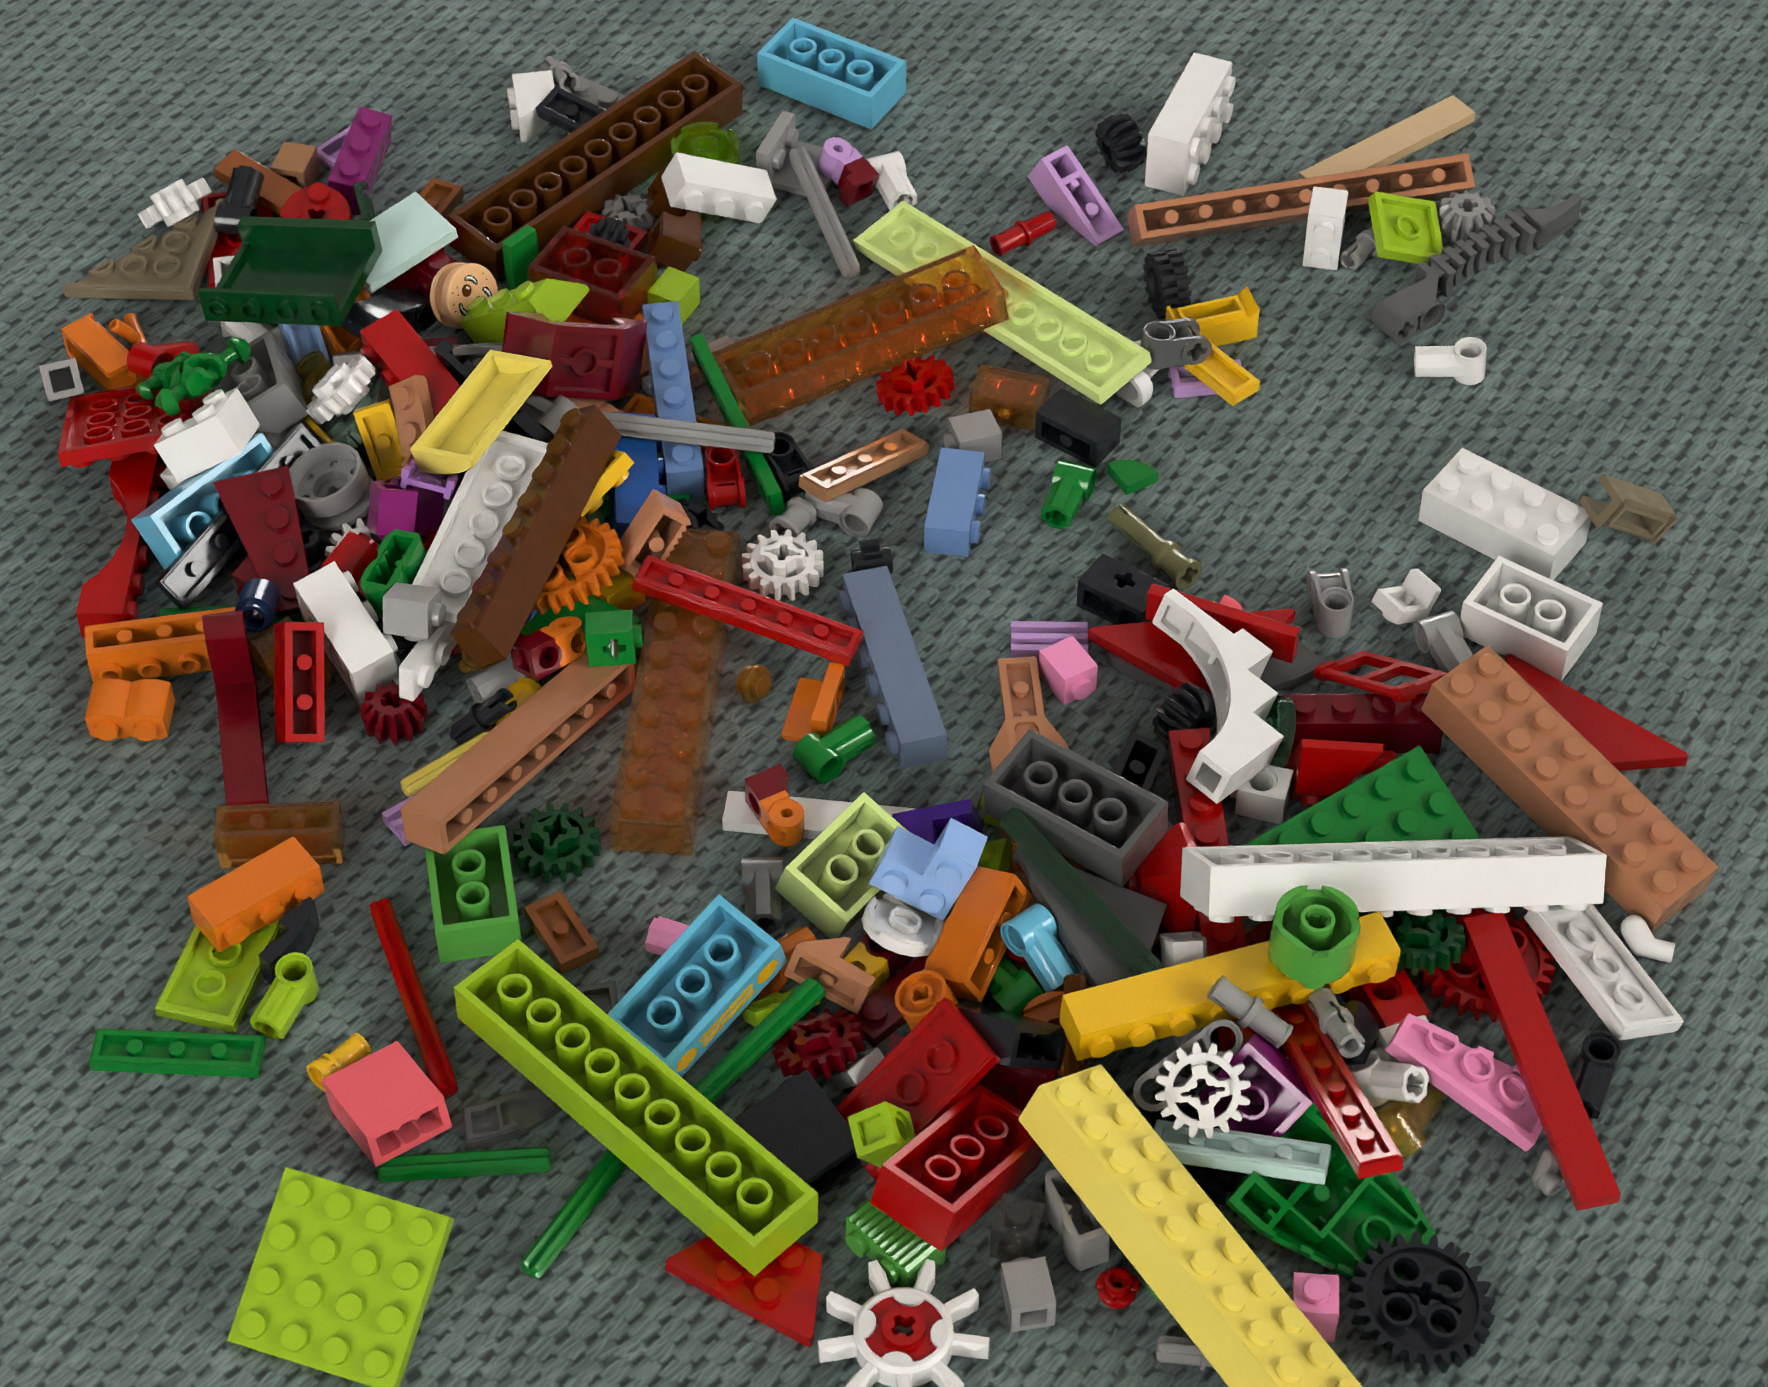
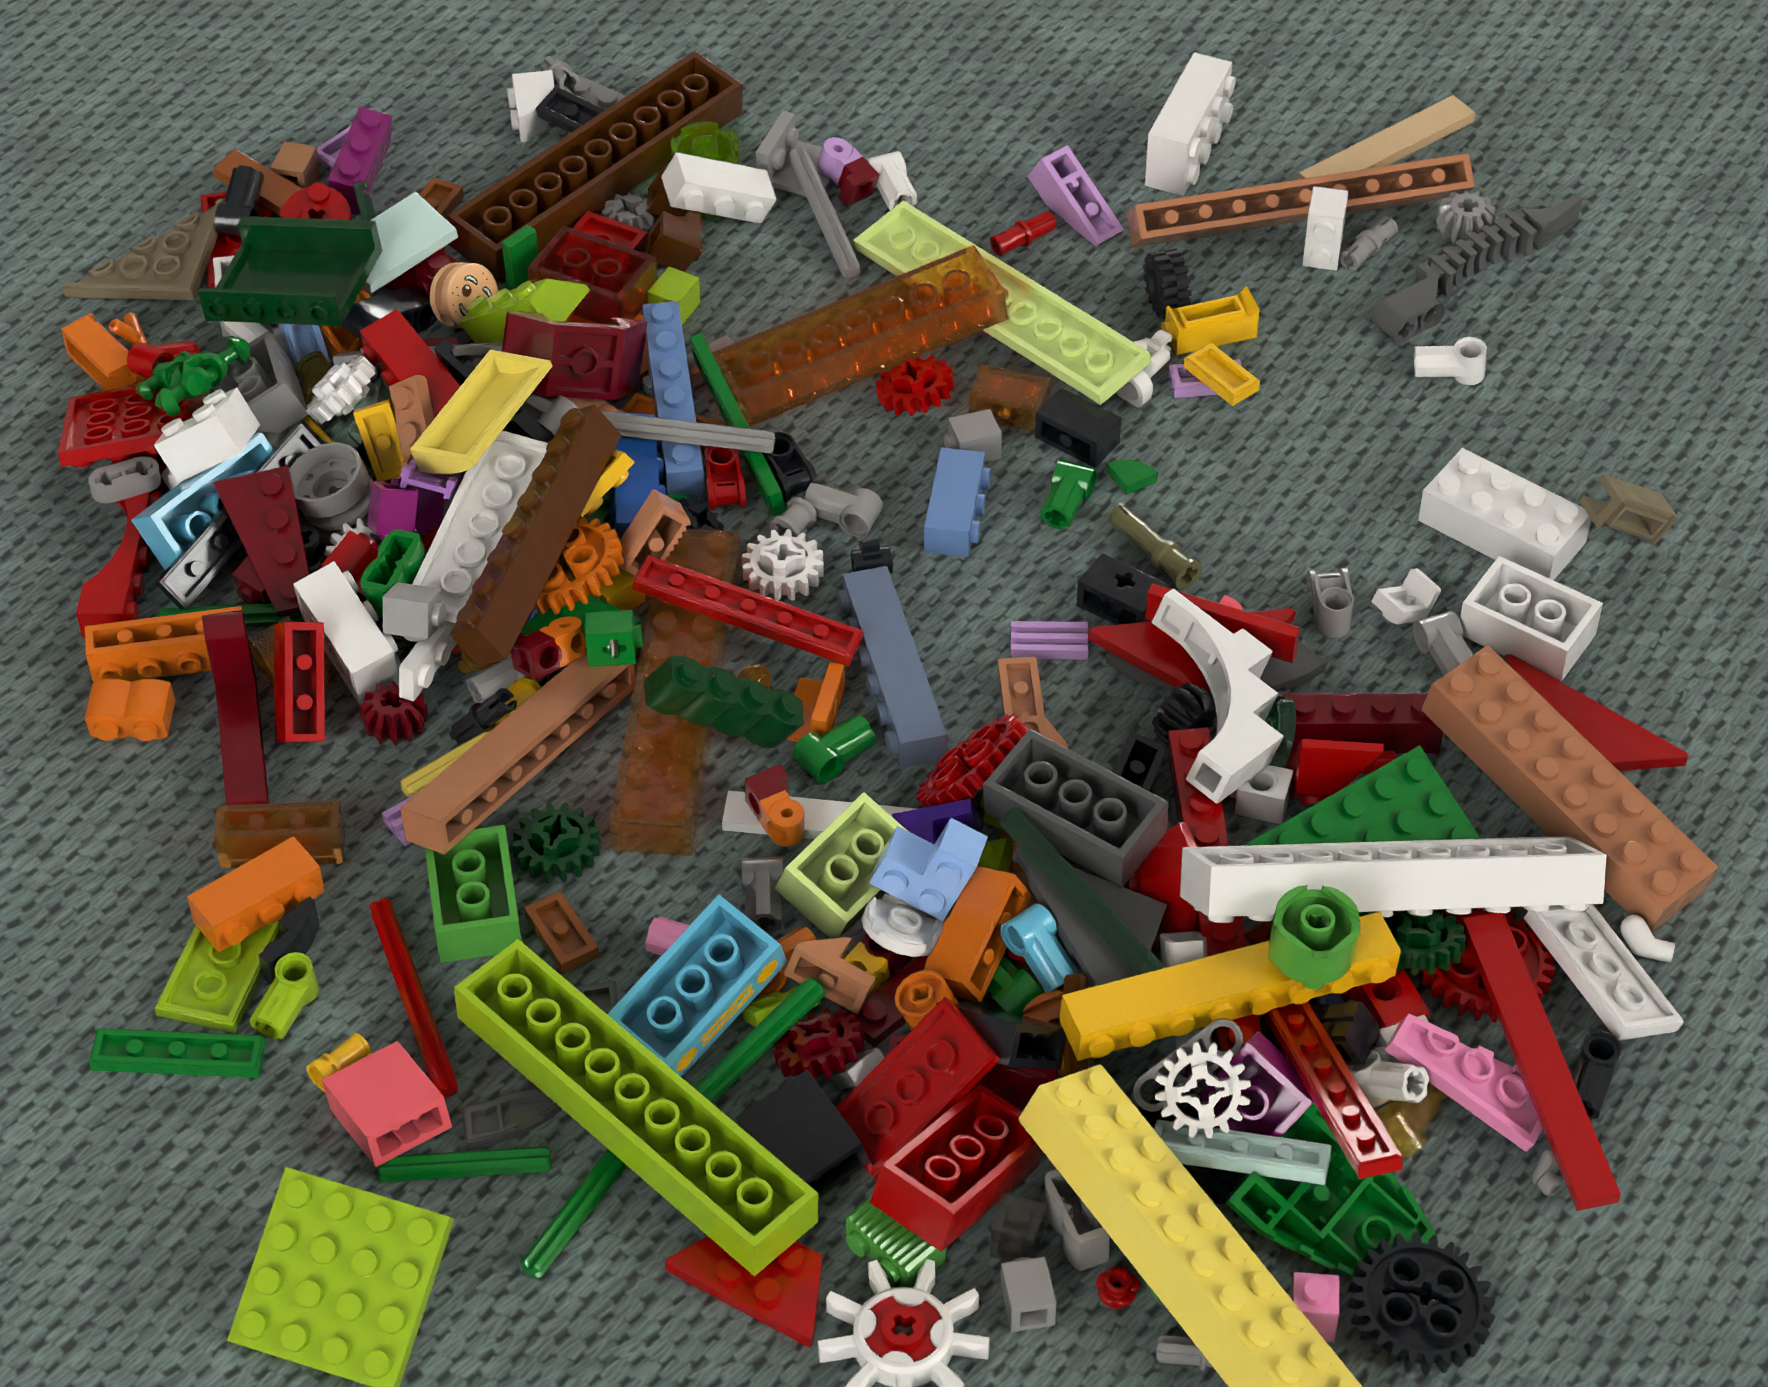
light grey brick [39,358,84,402] -> none
white gear [138,178,212,229] -> none
dark blue brick [235,578,280,633] -> none
black gear [586,217,632,261] -> none
medium azure brick [757,18,906,130] -> none
medium nougat tile [799,429,929,502] -> none
lime brick [848,1101,915,1167] -> none
bright pink brick [1039,636,1098,705] -> none
black gear [1095,113,1147,173] -> none
dark grey piece [1140,317,1212,370] -> none
light grey pin [1206,975,1293,1049] -> none
light grey pin [1308,988,1365,1058] -> none
red window [1314,651,1447,703] -> none
lime plate [1368,191,1443,264] -> none
none -> light grey beam [88,456,161,503]
none -> dark green brick [644,655,804,748]
none -> red gear [916,714,1029,808]

